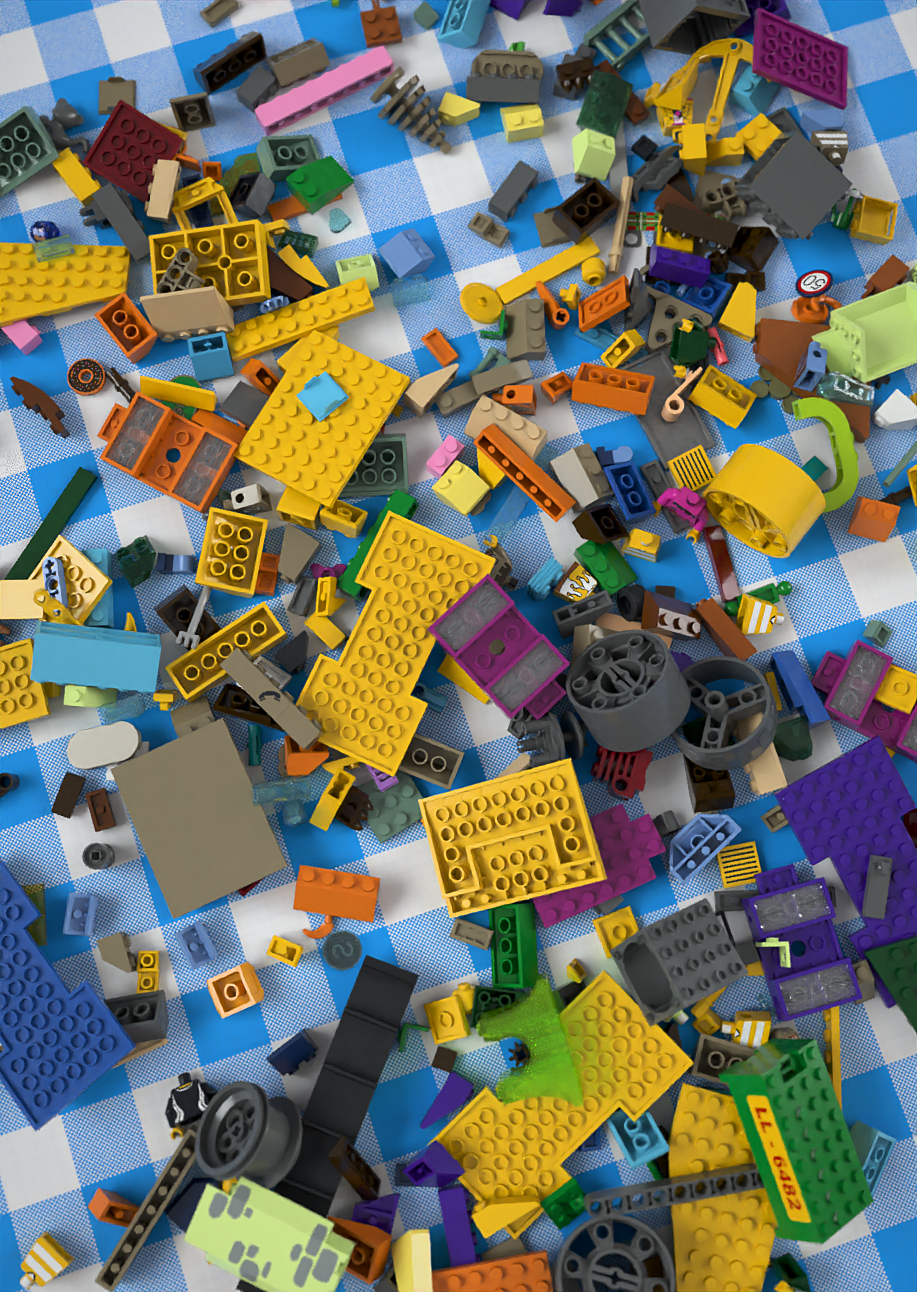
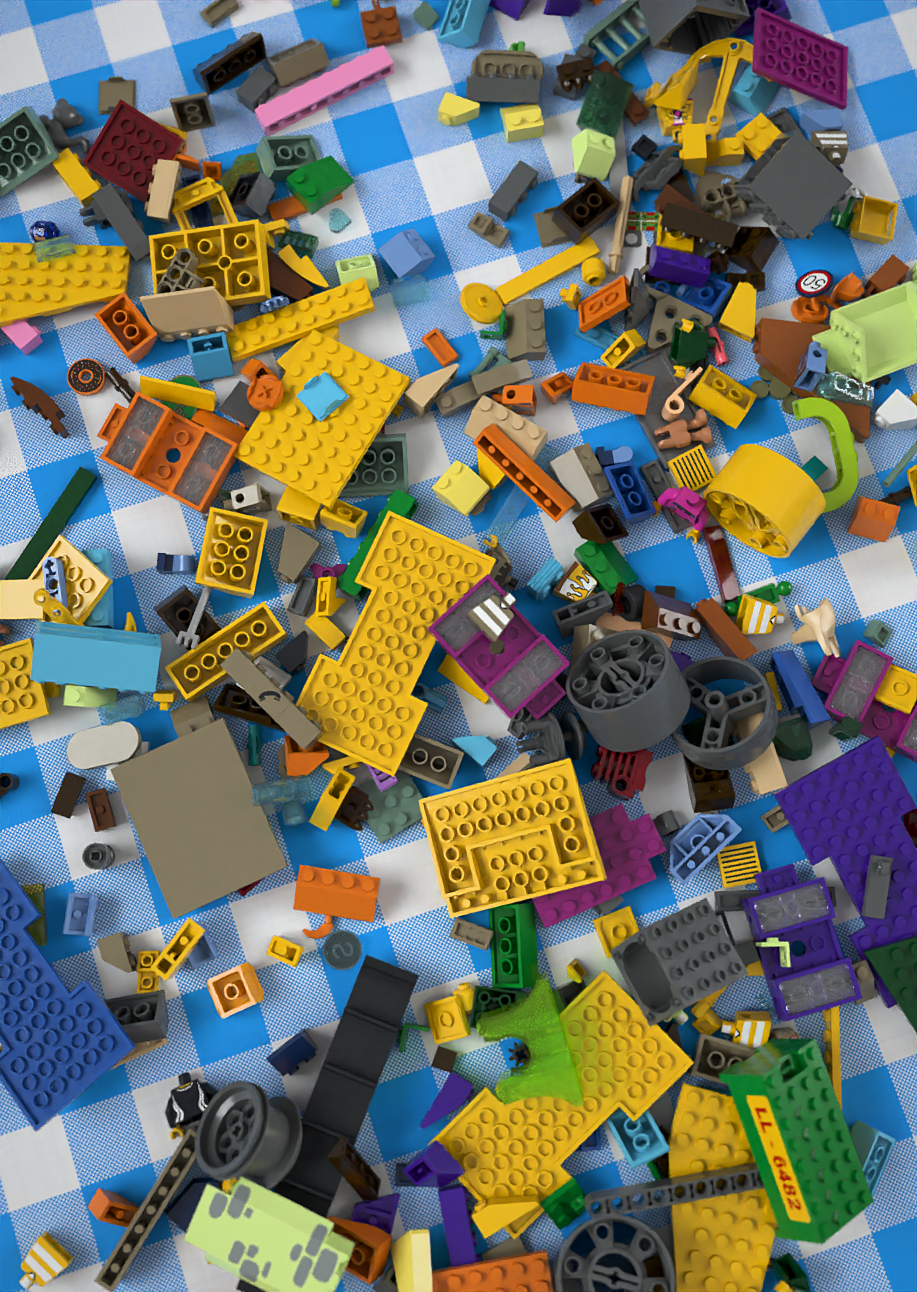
clear green slope [113,535,156,588] -> none
orange slope [255,552,280,596] -> none
dark tan plant [370,66,452,154] -> none
bright pink brick [426,434,465,480] -> none
orange piece [536,280,569,330] -> none
yellow torso [621,528,661,563] -> none
none -> yellow slope [150,917,205,981]
none -> orange tile [247,374,284,411]
none -> medium azure slope [452,735,498,768]
none -> torso [466,593,516,643]
none -> clear red bar [609,582,625,616]
none -> nougat piece [654,409,713,449]
none -> tan piece [791,598,841,658]
none -> clear green slope [828,716,863,742]
none -> orange piece [829,271,864,303]

